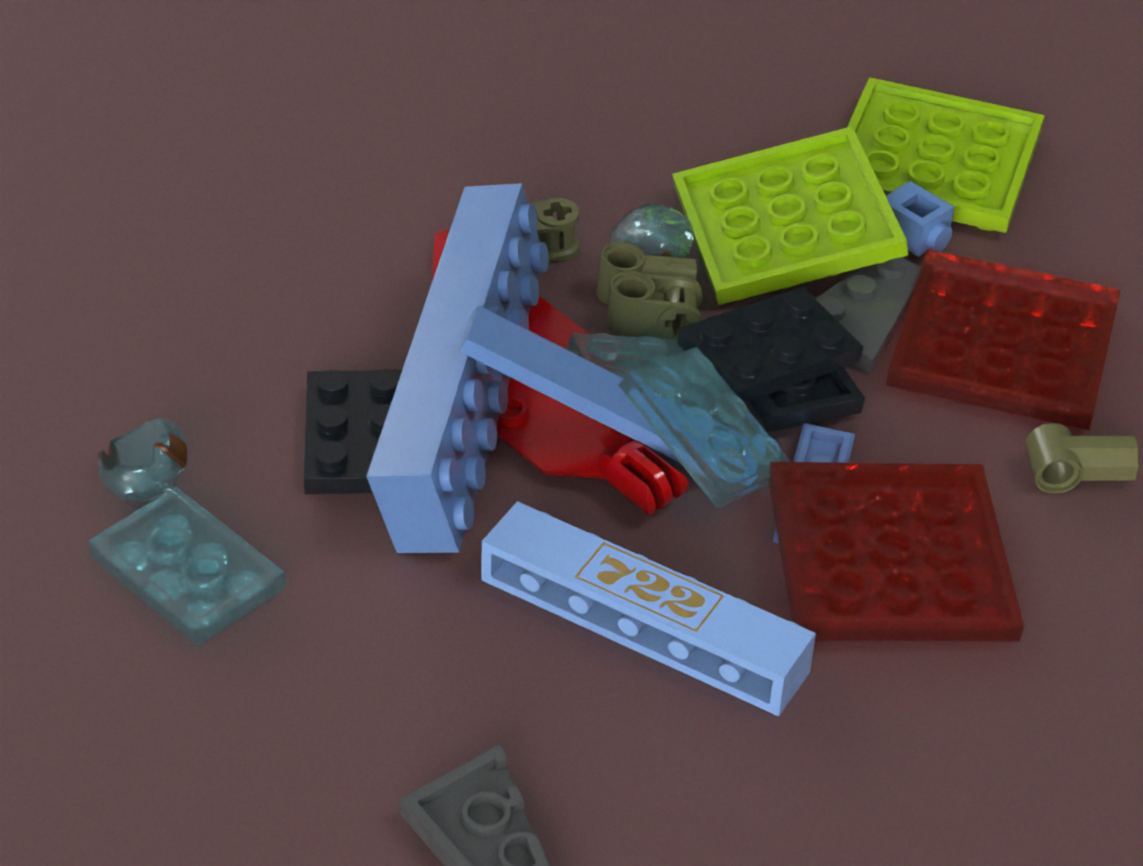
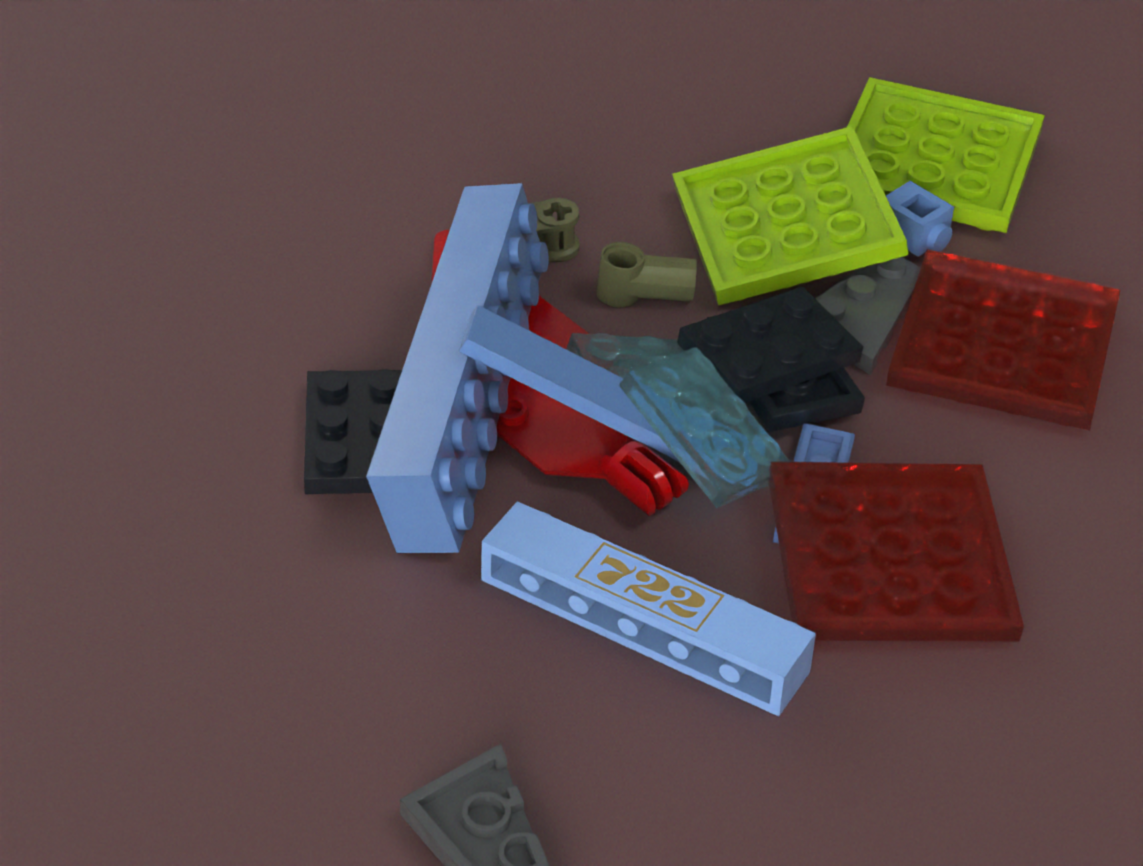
clear light blue plate [88,487,286,646] -> none
clear light blue hair [97,417,188,502] -> none
olive piece [606,271,703,342] -> none
clear light blue hair [611,203,694,258] -> none
olive piece [1025,423,1139,494] -> none

